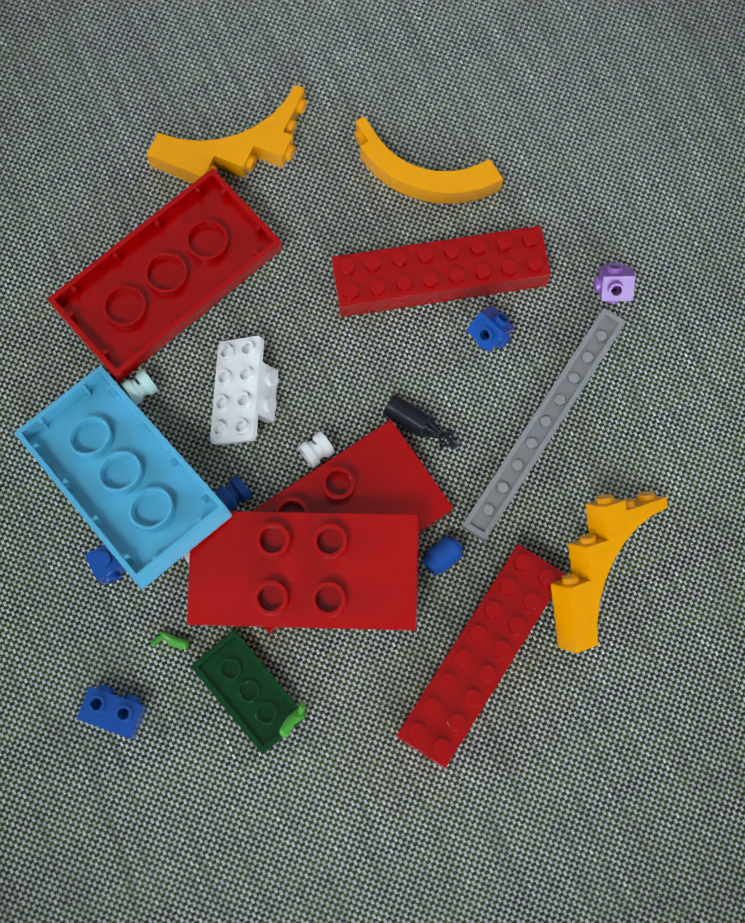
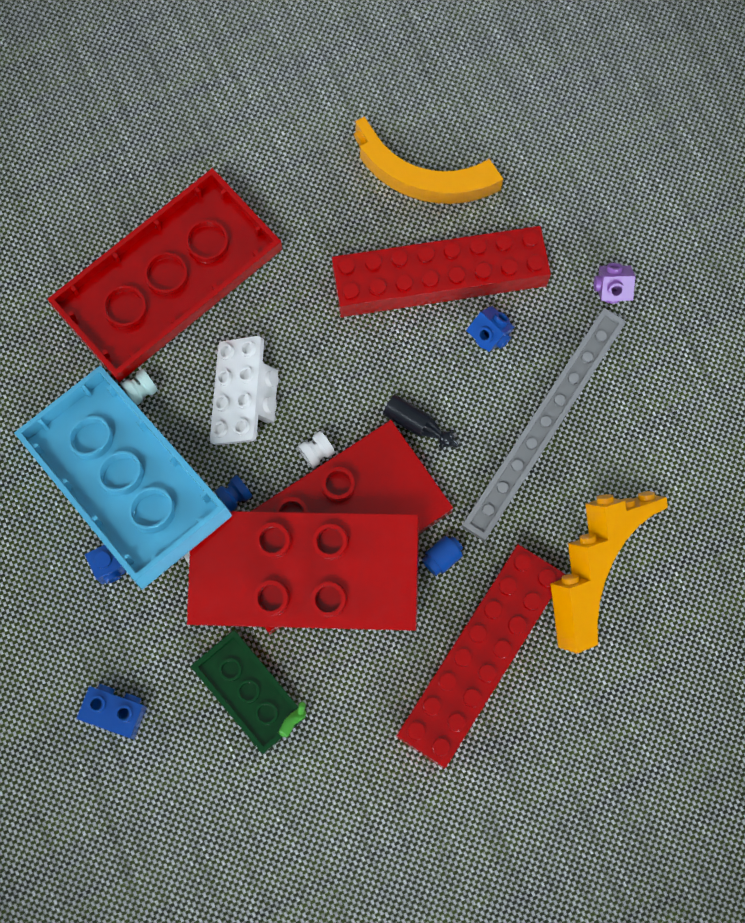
light orange arch [147,85,308,183] -> none
bright green piece [150,631,190,650] -> none

